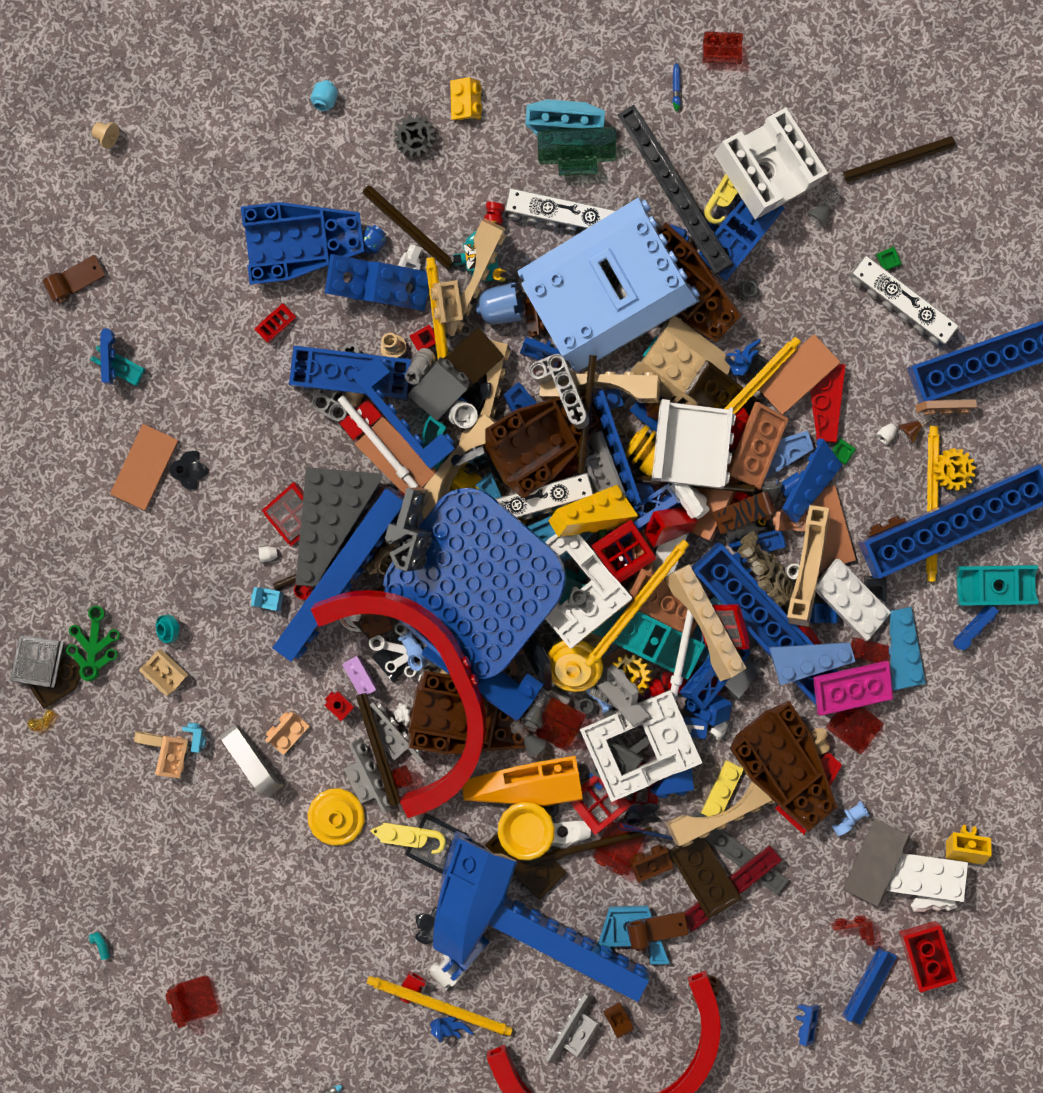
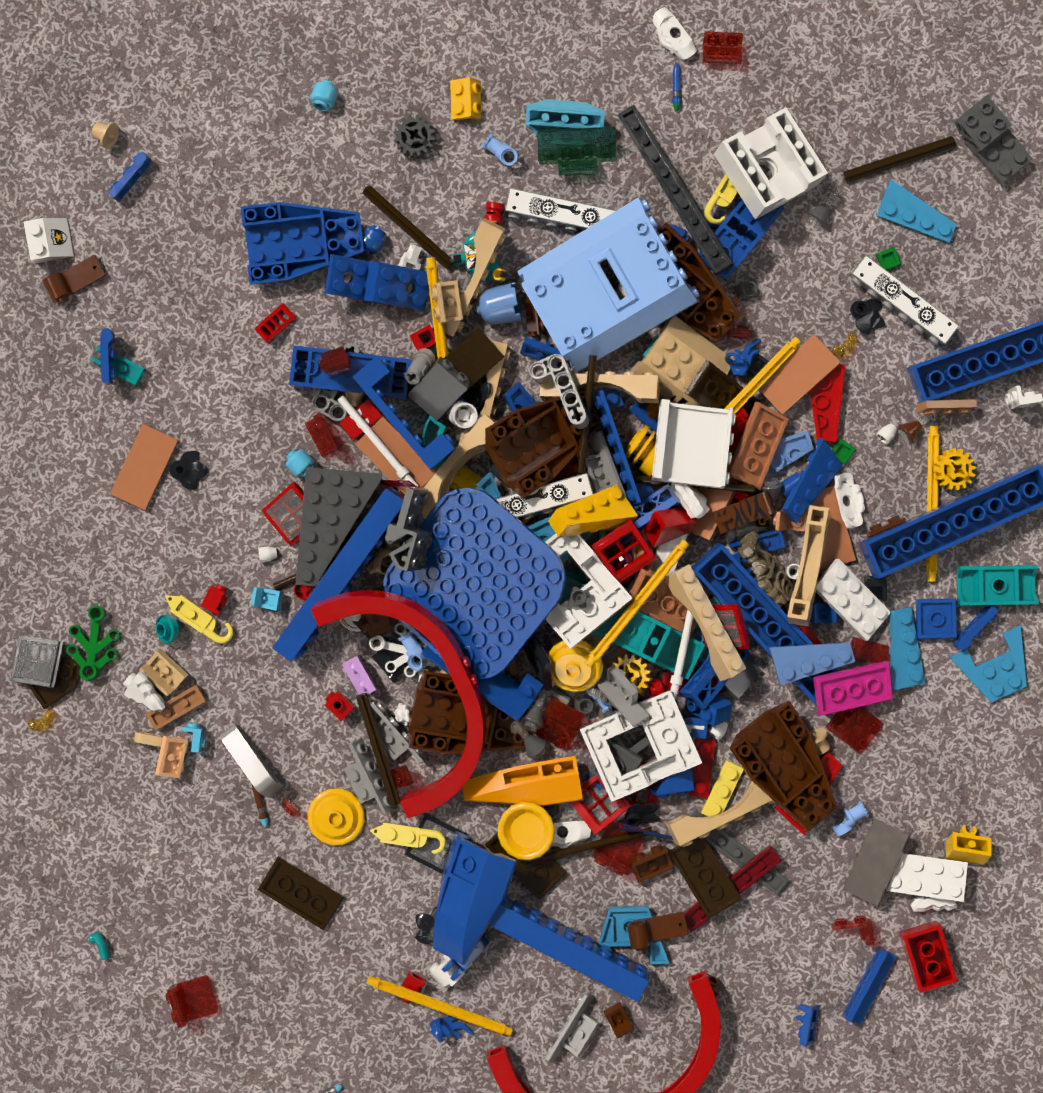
light nougat bracket [265,710,310,755] -> none
tan piece [380,333,407,358] -> none
black plate [451,446,494,475] -> none
none -> white slope [24,218,74,263]
none -> blue hinge [108,152,151,202]
none -> white rock [123,671,165,712]
none -> medium nougat plate [146,684,207,731]
none -> light yellow plate [165,595,233,644]
none -> red brick [200,583,228,615]
none -> reddish brown piece [252,785,268,827]
none -> dark brown tile [257,856,344,931]
none -> clear red tile [282,798,300,817]
none -> medium azure head [286,449,315,478]
none -> clear red bracket [305,413,340,457]
none -> clear red brick [319,347,353,376]
none -> red sticker [380,479,418,487]
none -> light blue connector [481,133,519,166]
none -> white piece [653,7,697,60]
none -> red plate [689,738,715,798]
none -> clear red bracket [727,296,753,340]
none -> clear yellow arm [832,333,857,357]
none -> white piece [835,473,865,529]
none -> black plate [850,299,885,335]
none -> dark azure wing [876,179,957,243]
none -> blue plate [915,598,957,638]
none -> dark azure wing [949,625,1027,702]
none -> dark grey piece [954,95,1033,185]
none -> white bracket [1005,385,1043,410]

